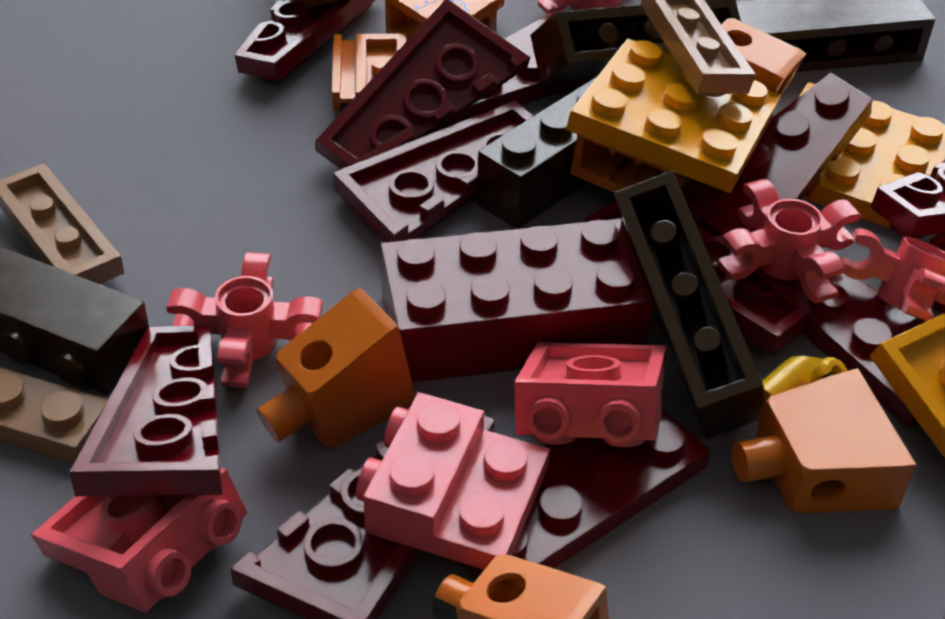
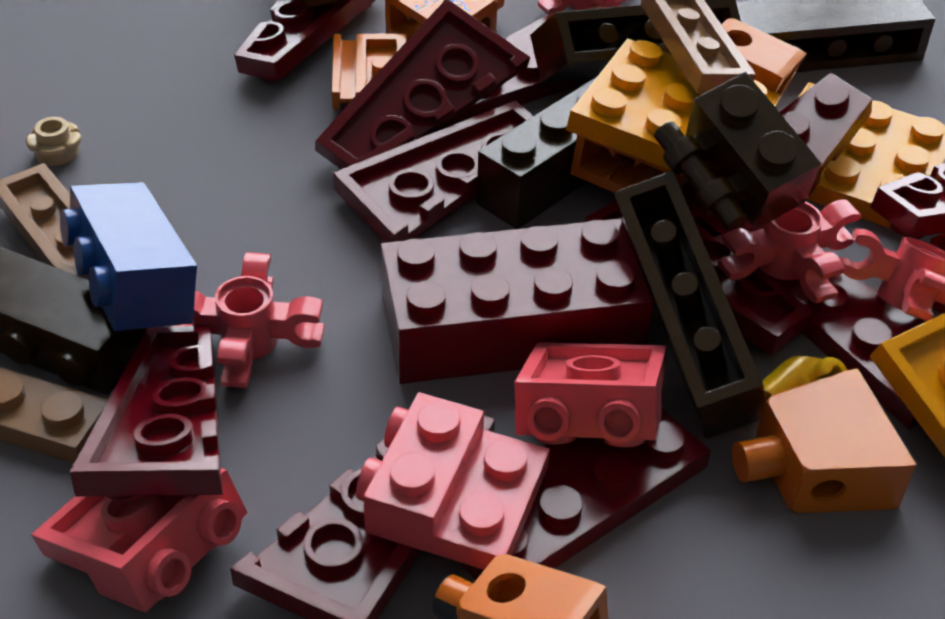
orange torso [256,287,416,448] -> none
none -> tan plate [26,117,82,166]
none -> blue brick [60,182,197,331]
none -> dark brown brick [654,71,821,232]

